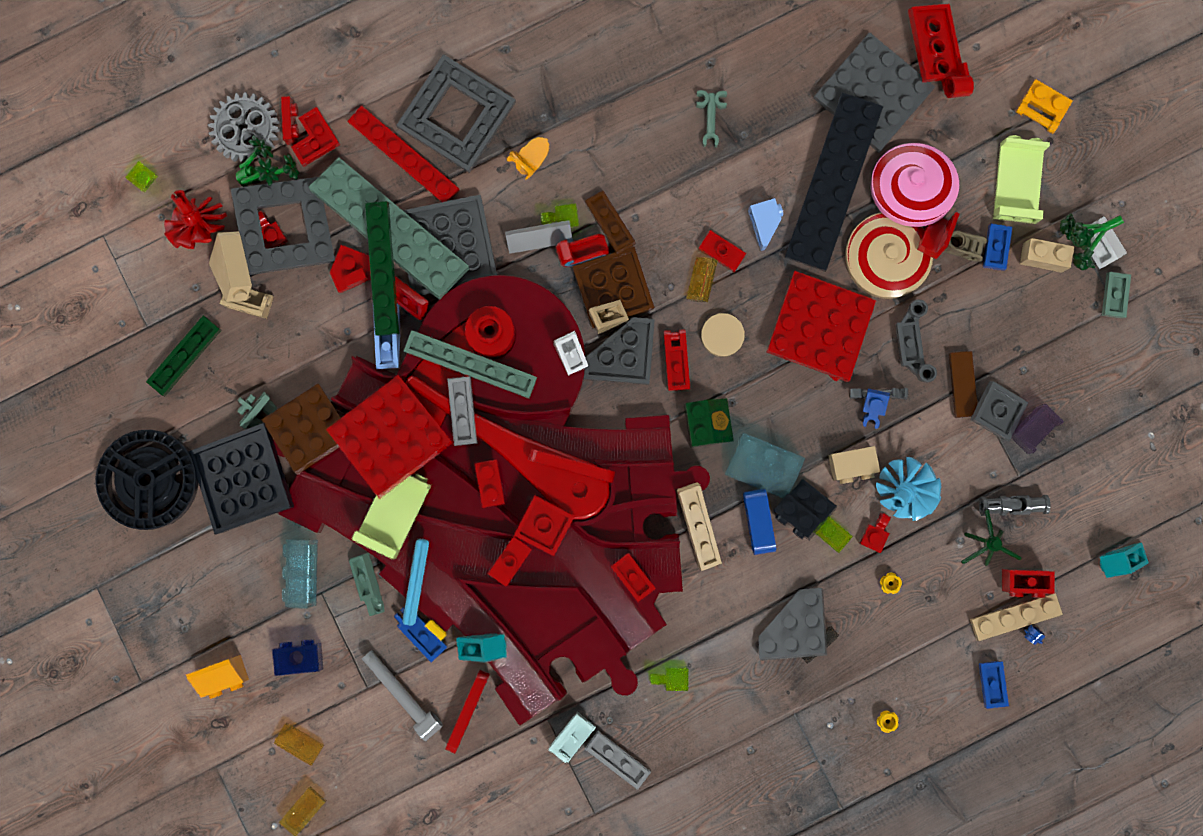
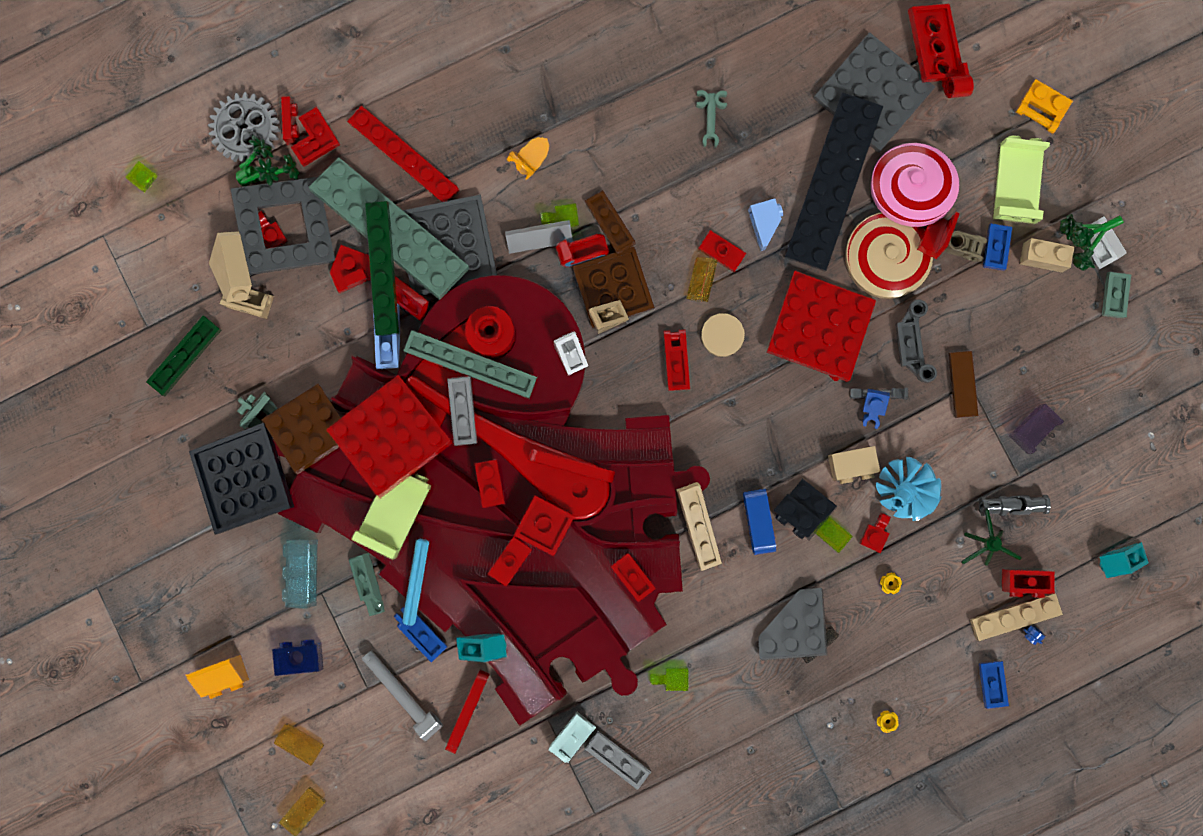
black piece [95,430,199,530] -> none
red piece [164,190,227,249] -> none
dark grey plate [396,54,516,173] -> none
yellow tile [425,620,448,641] -> none
dark grey plate [584,317,655,385] -> none
dark green slope [684,398,734,448] -> none
clear light blue slope [725,433,805,498] -> none
dark grey plate [970,381,1028,441] -> none

